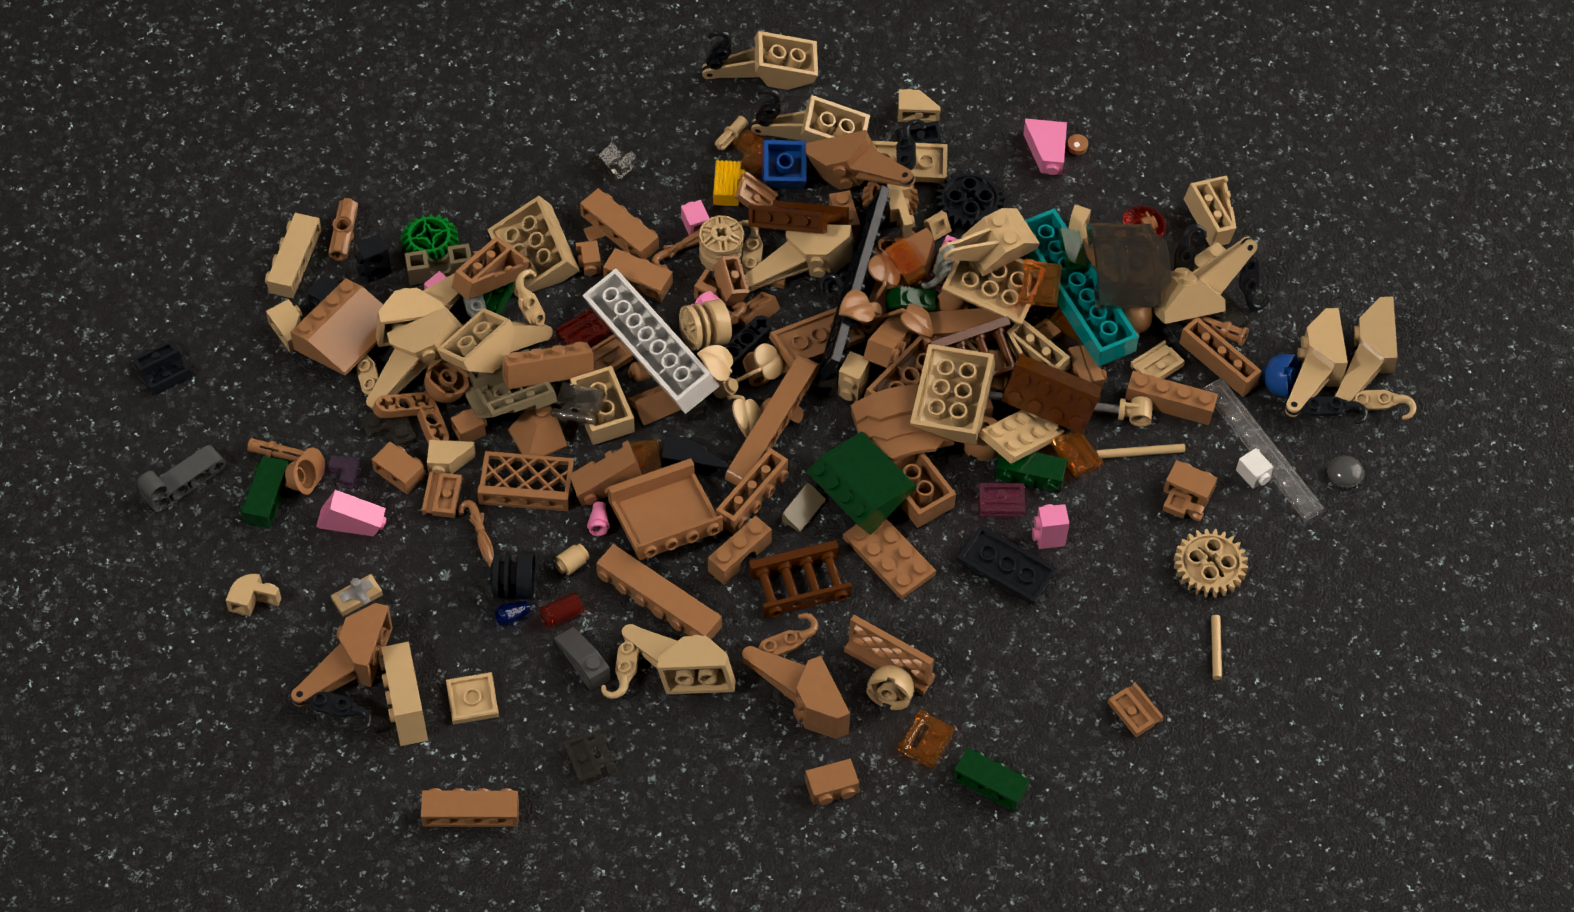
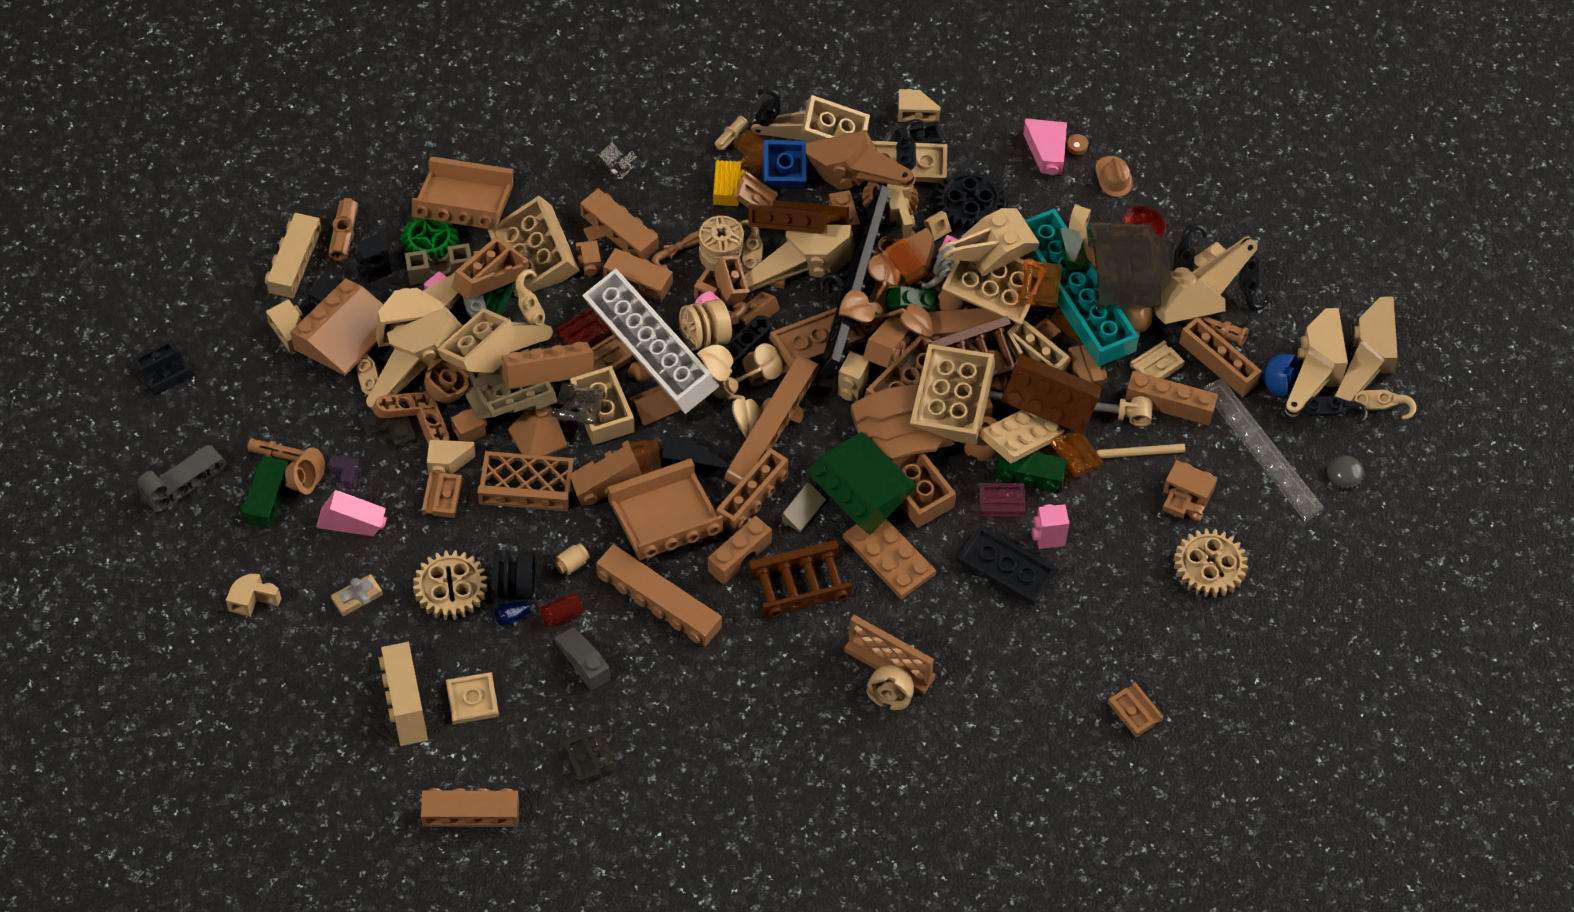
medium nougat slope [291,603,393,733] -> none
medium nougat brick [372,442,425,495] -> none
medium nougat piece [458,500,494,568] -> none
bright pink cone [587,502,610,536] -> none
tan slope [601,624,736,699] -> none
bright pink brick [681,200,709,235] -> none
tan slope [702,30,818,90] -> none
medium nougat slope [742,613,850,739] -> none
medium nougat brick [805,758,859,805] -> none
clear orange plate [896,709,955,769] -> none
dark green brick [953,747,1030,812] -> none
medium nougat plate [1140,211,1158,235] -> none
tan wedge [1184,176,1236,246] -> none
tan bar [1211,615,1222,680] -> none
white brick [1236,448,1273,489] -> none
none -> medium nougat panel [412,156,513,230]
none -> tan gear [413,550,488,620]
none -> medium nougat piece [1095,156,1133,197]

